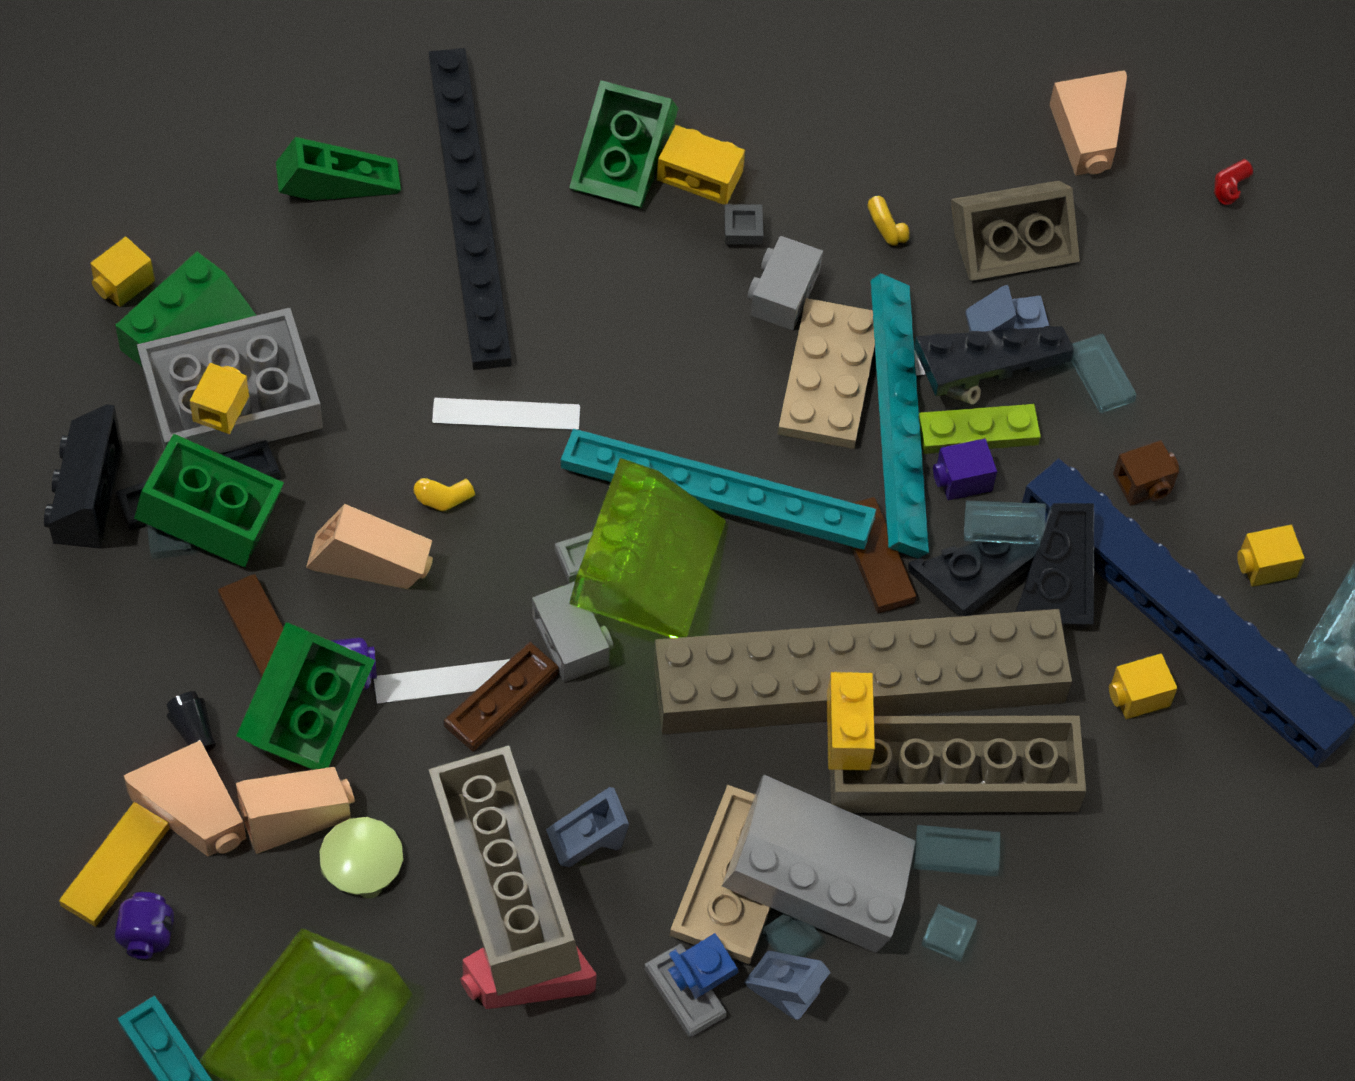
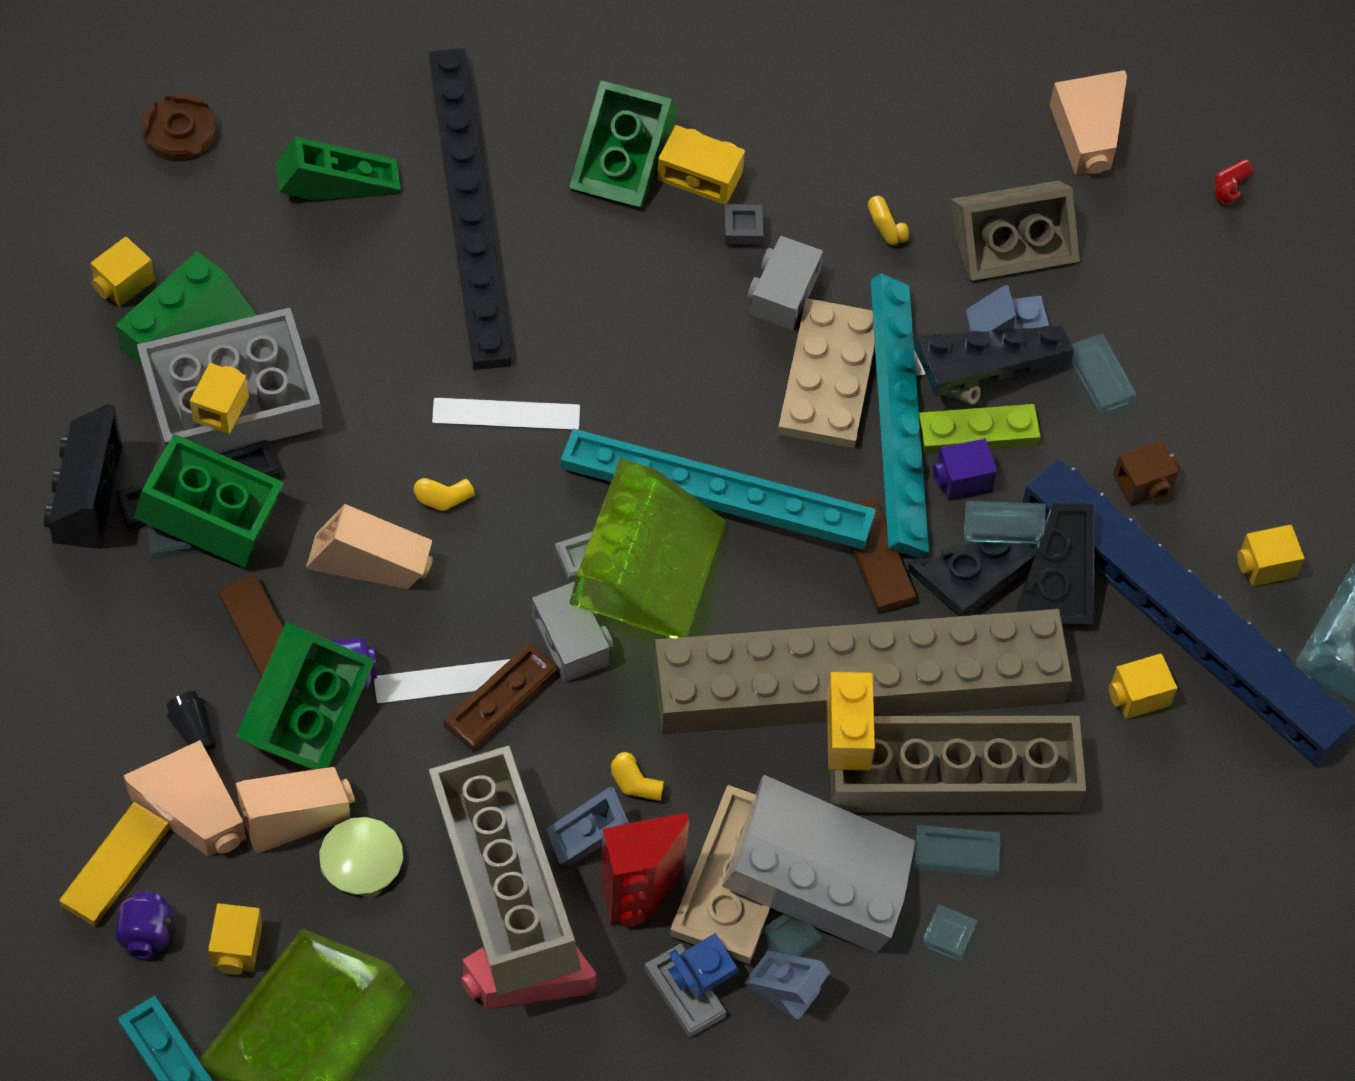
none -> reddish brown tile [141,94,217,161]
none -> yellow brick [208,903,263,975]
none -> red slope [600,813,689,927]
none -> yellow arm [611,752,664,801]

